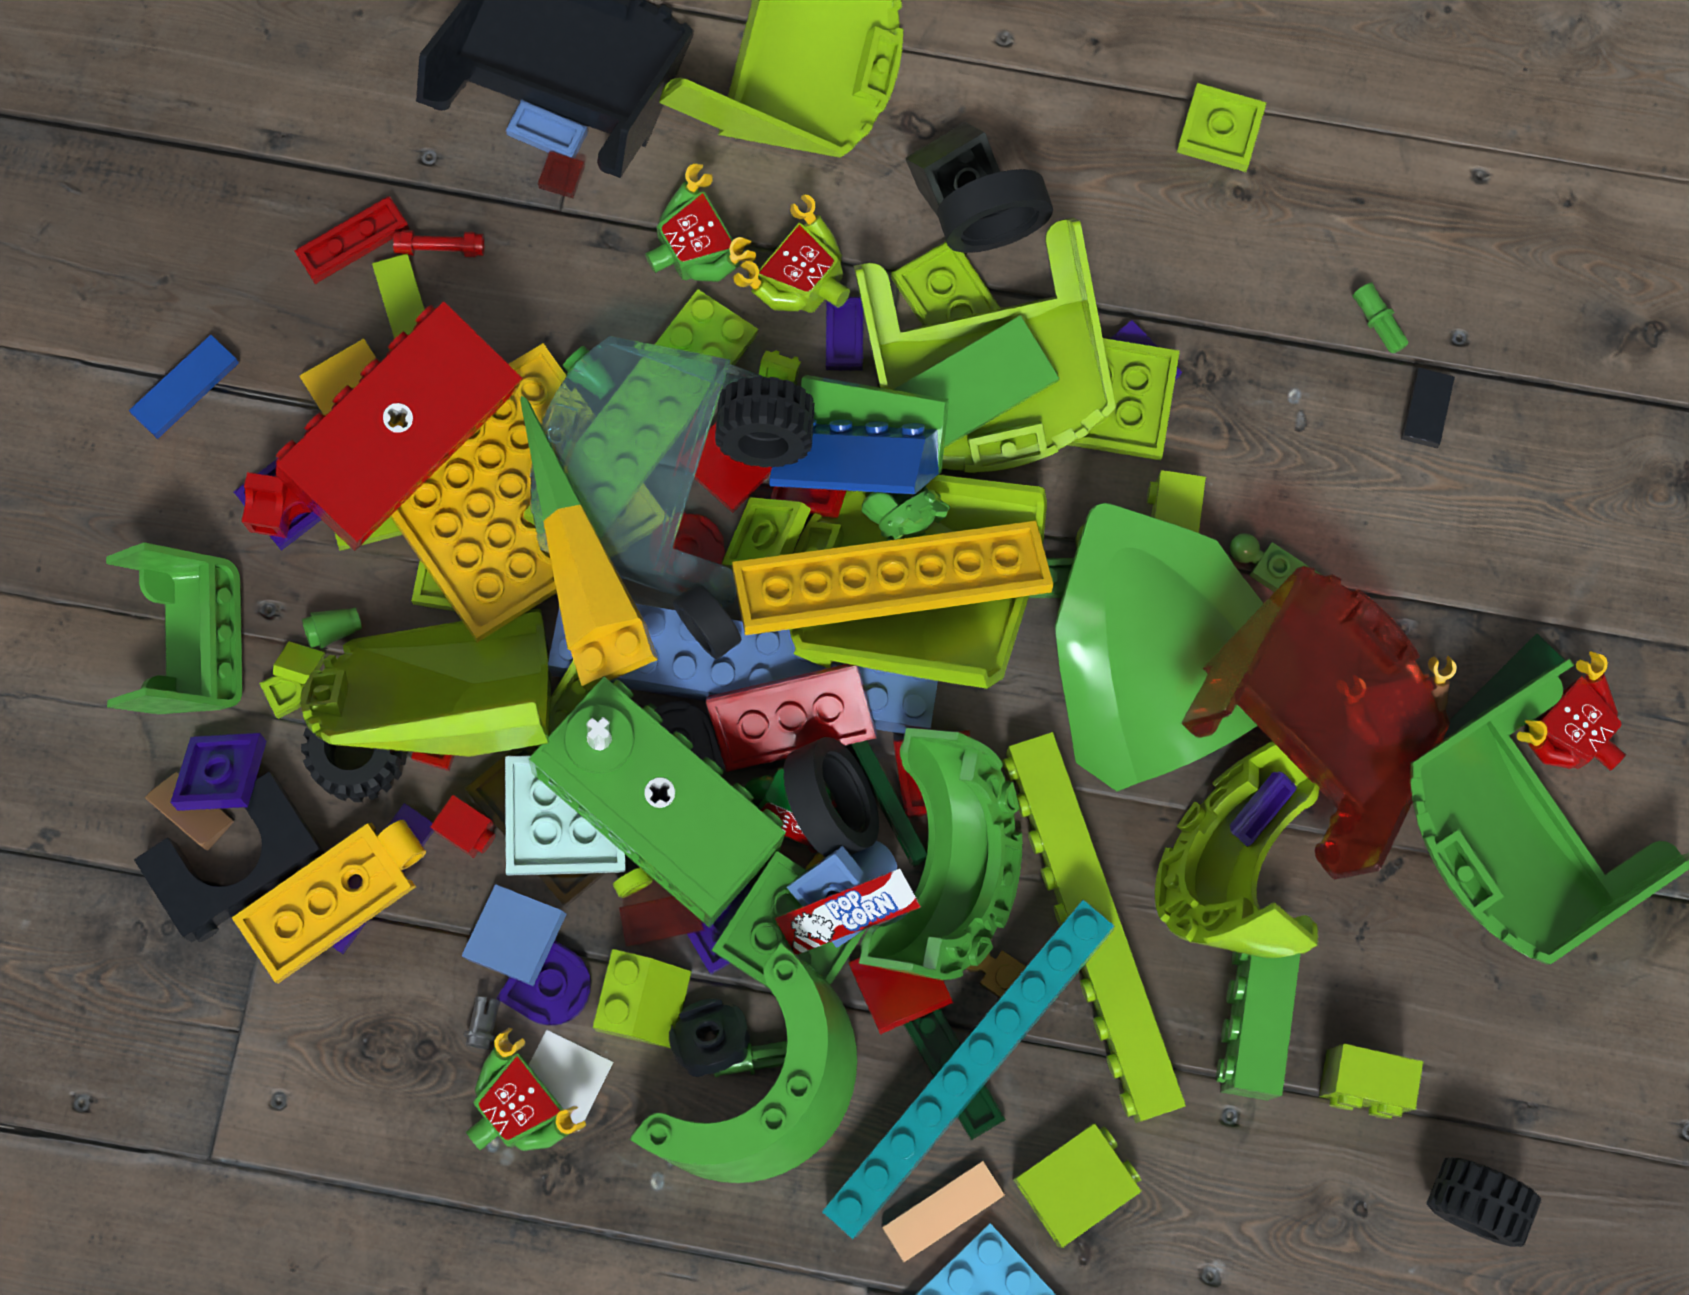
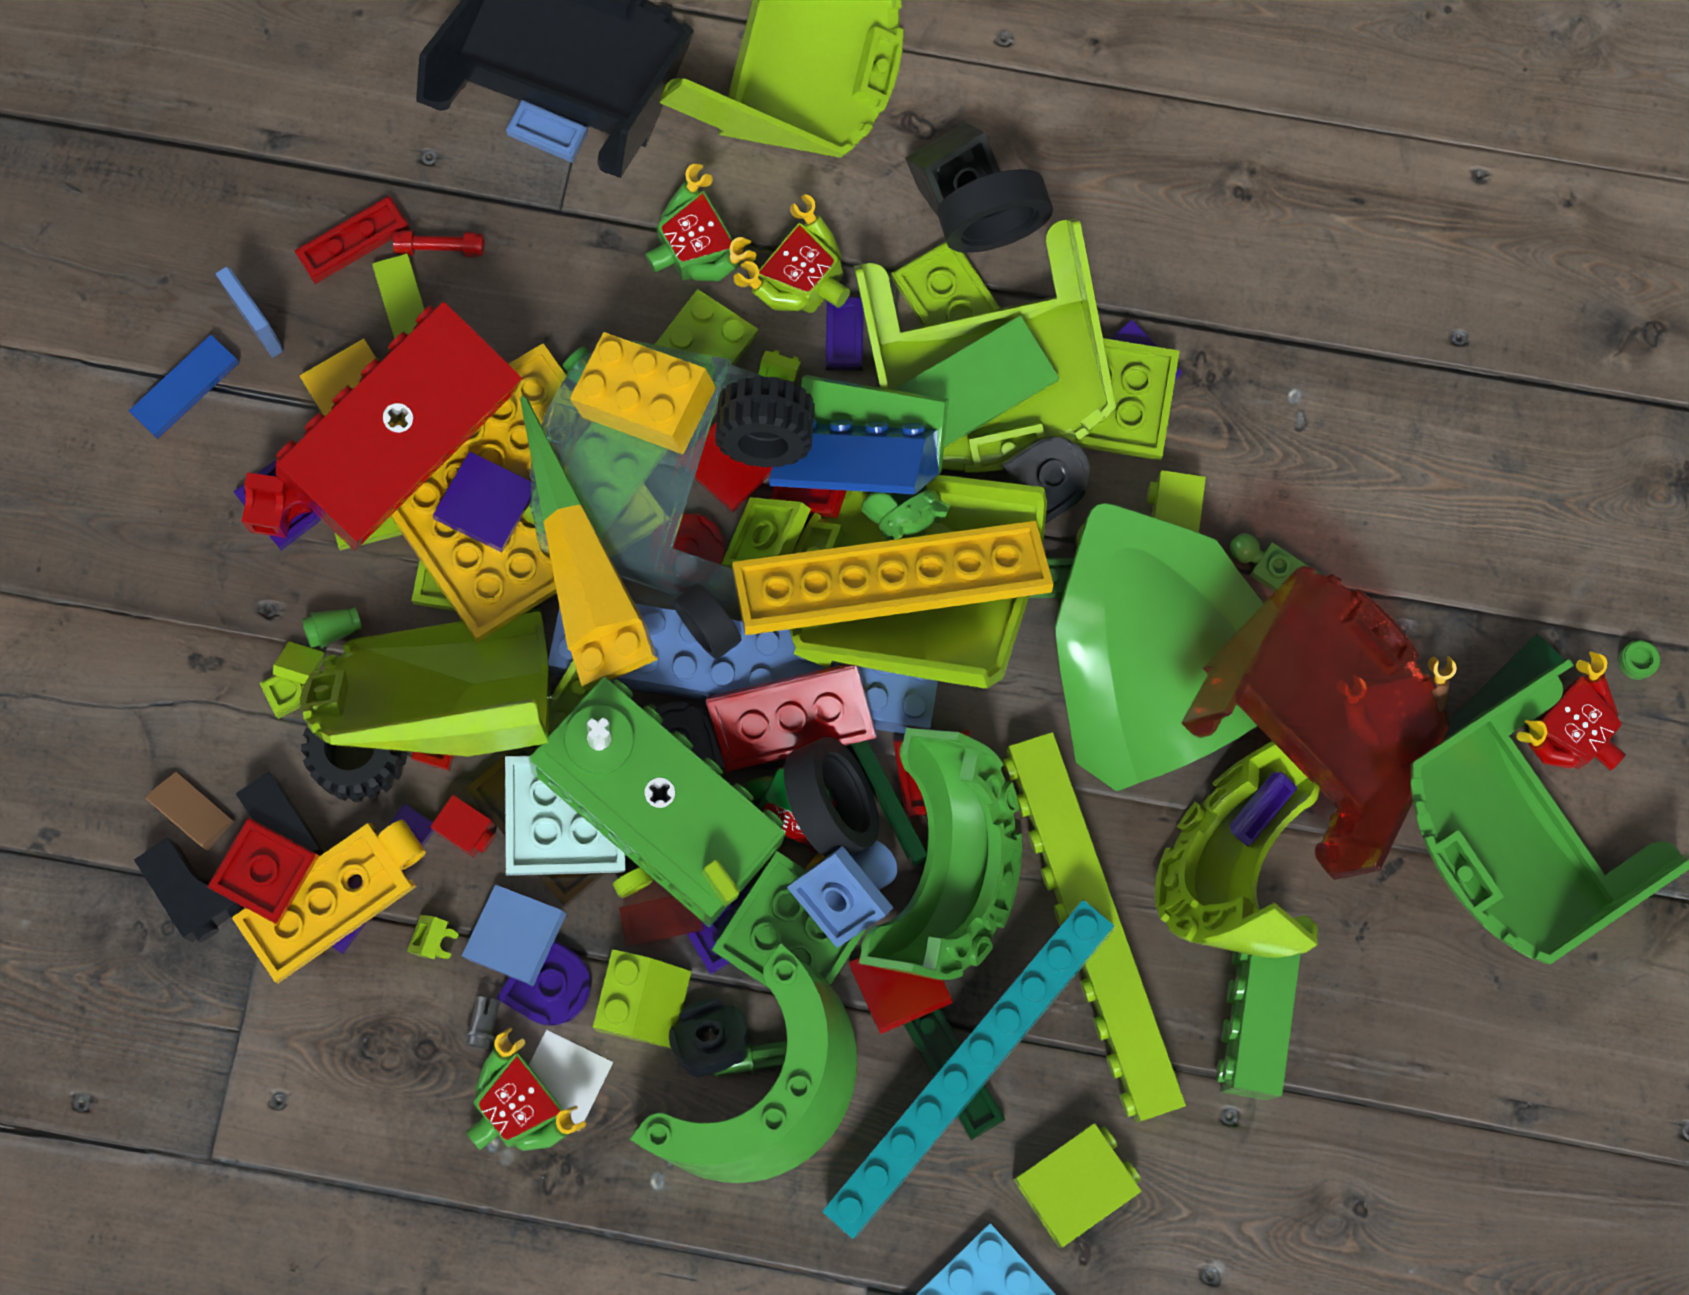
bright green windscreen [106,542,242,714] -> none
dark purple tile [170,733,267,811] -> none
clear red tile [538,151,585,199] -> none
sticker [775,869,921,955] -> none
light nougat tile [882,1161,1005,1262] -> none
pearl gold plate [966,951,1026,998] -> none
lime plate [1176,83,1267,172] -> none
lime brick [1319,1044,1423,1119] -> none
bright green axle [1352,283,1408,353] -> none
black tile [1401,368,1455,448] -> none
black tyre [1426,1157,1542,1247] -> none
none -> red tile [207,818,319,926]
none -> medium blue tile [215,267,283,358]
none -> lime tile [407,915,459,959]
none -> dark purple tile [433,452,537,553]
none -> yellow brick [570,332,716,454]
none -> lime tile [702,860,739,906]
none -> black tile [1000,436,1090,524]
none -> bright green tile [1618,640,1660,680]

